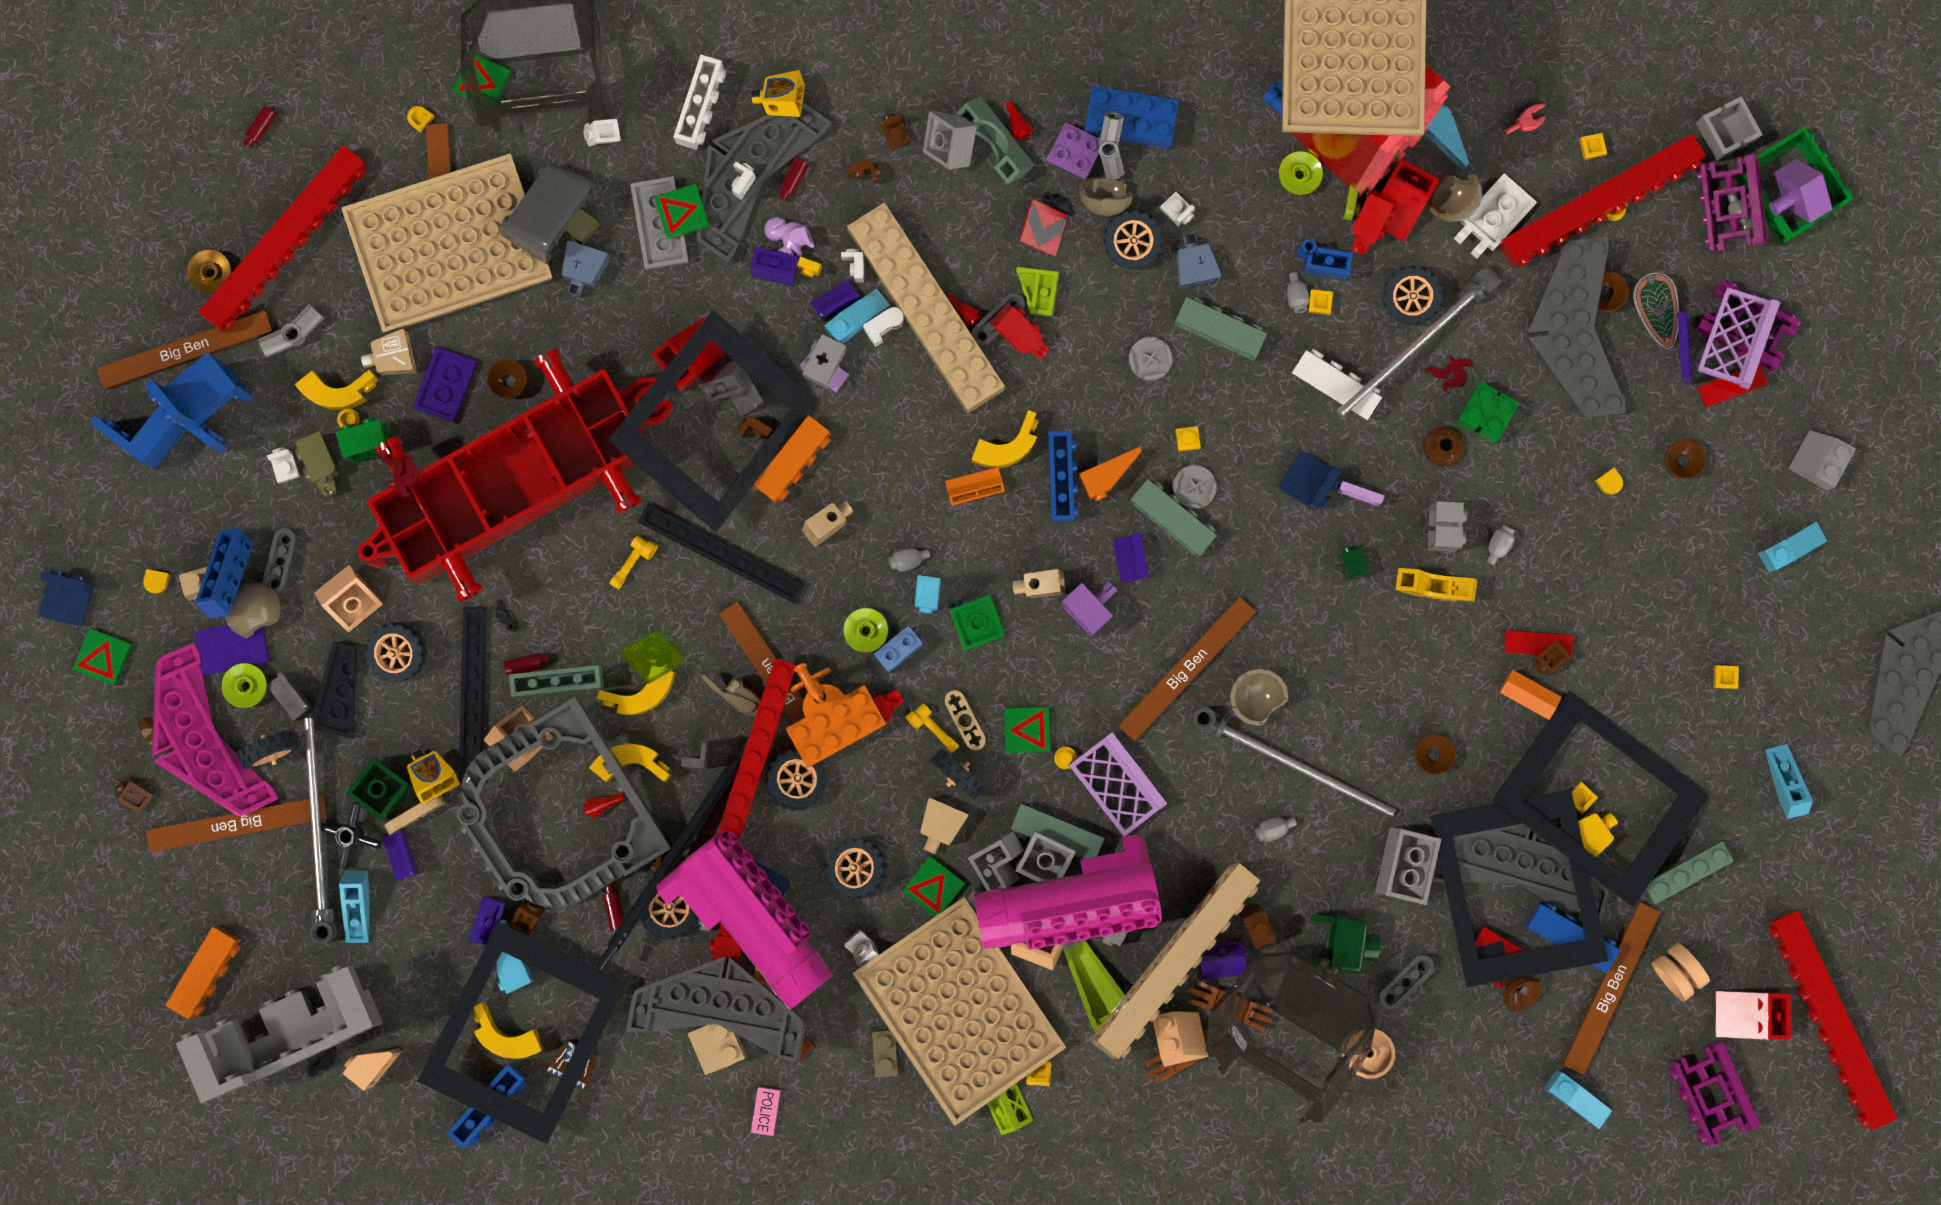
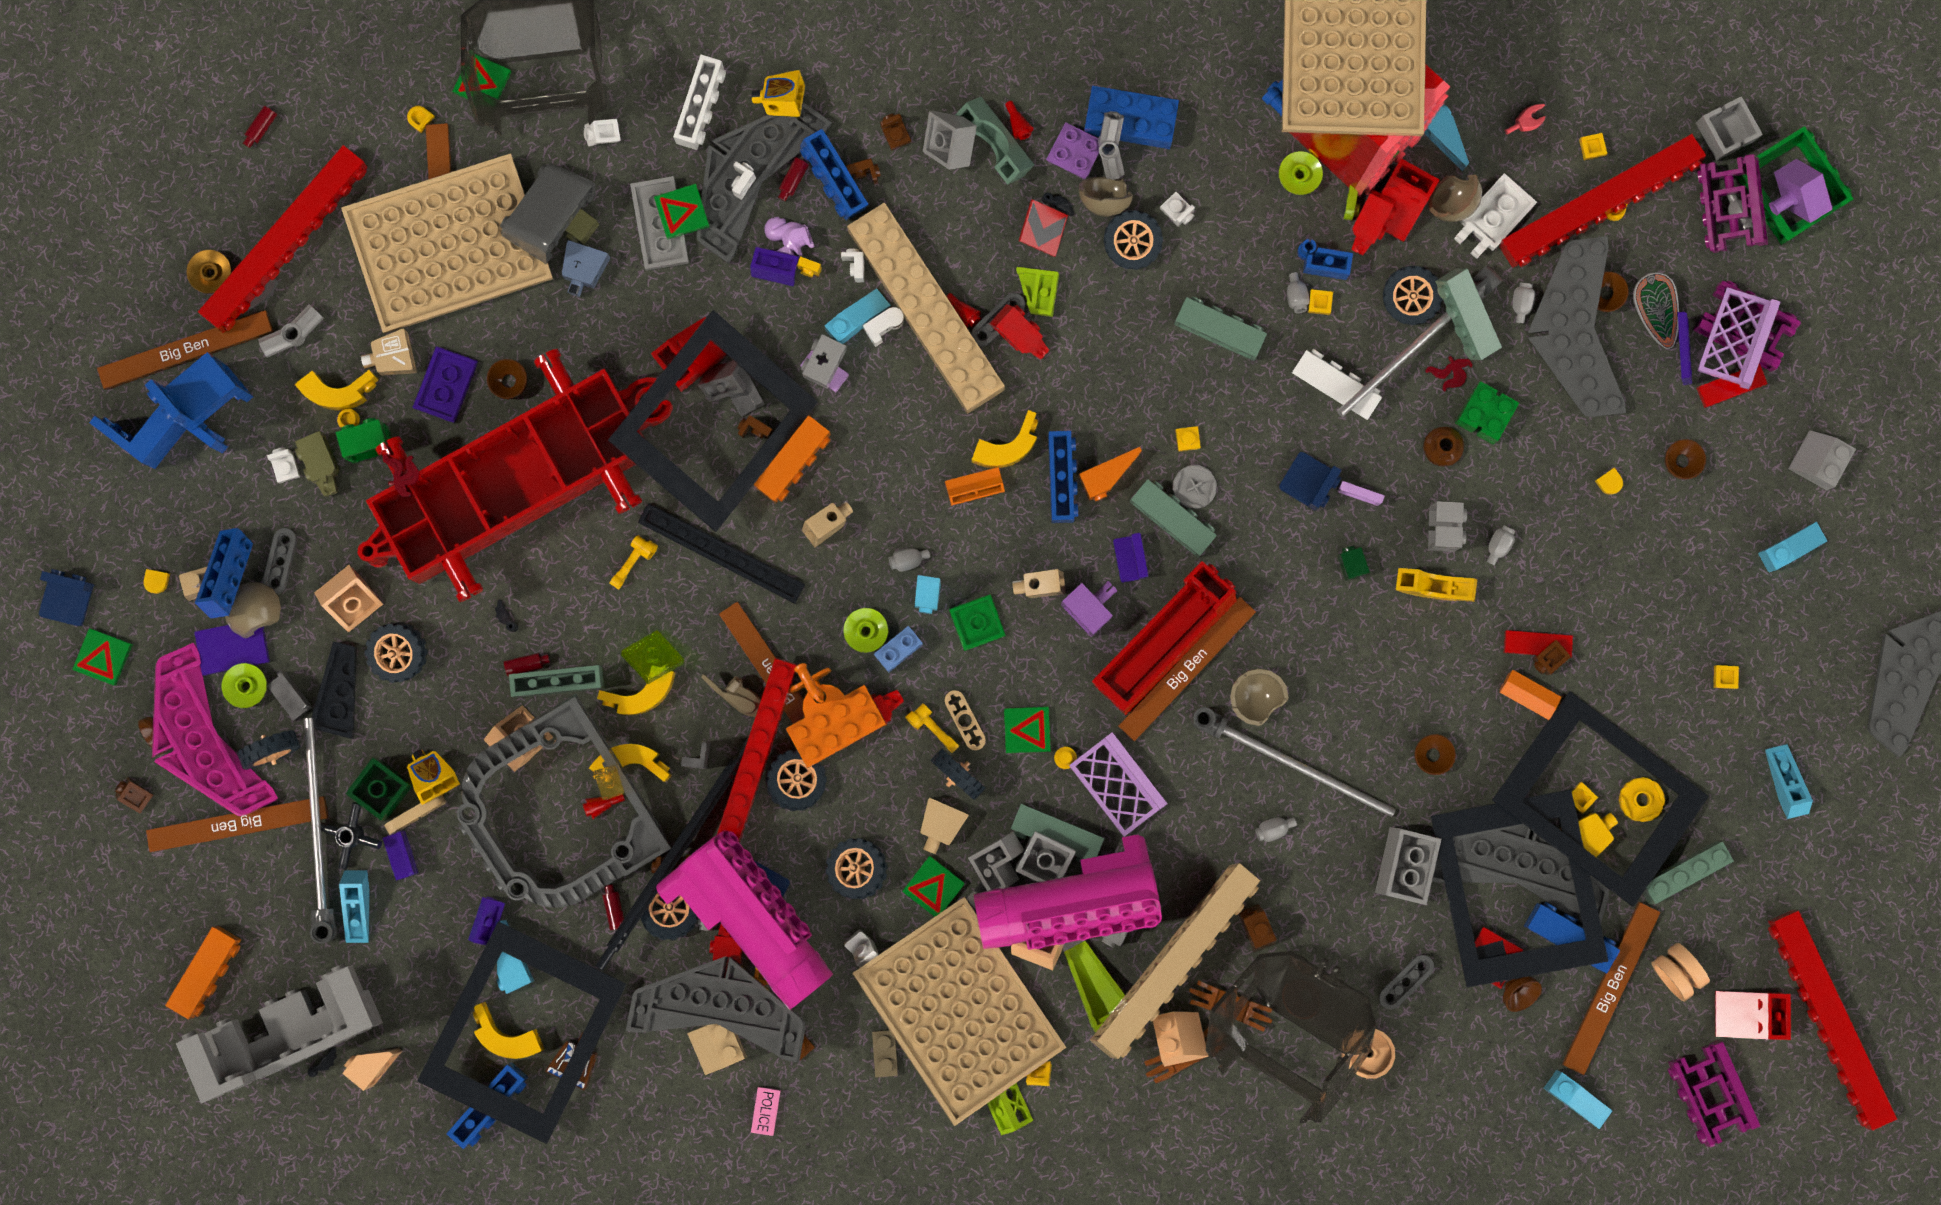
black tile [458,607,487,786] -> none
reddish brown bracket [509,899,546,936] -> none
dark purple panel [811,280,860,322] -> none
light grey tile [1129,337,1172,381] -> none
sand blue torso [1177,234,1221,289] -> none
dark purple panel [1200,940,1246,979] -> none
dark green piece [1305,914,1381,973] -> none
none -> clear yellow bracket [593,764,624,800]
none -> blue brick [800,129,869,221]
none -> red brick [1092,561,1237,715]
none -> sand green brick [1435,268,1502,360]
none -> light grey plant [1513,283,1536,324]
none -> yellow tile [1619,777,1665,822]

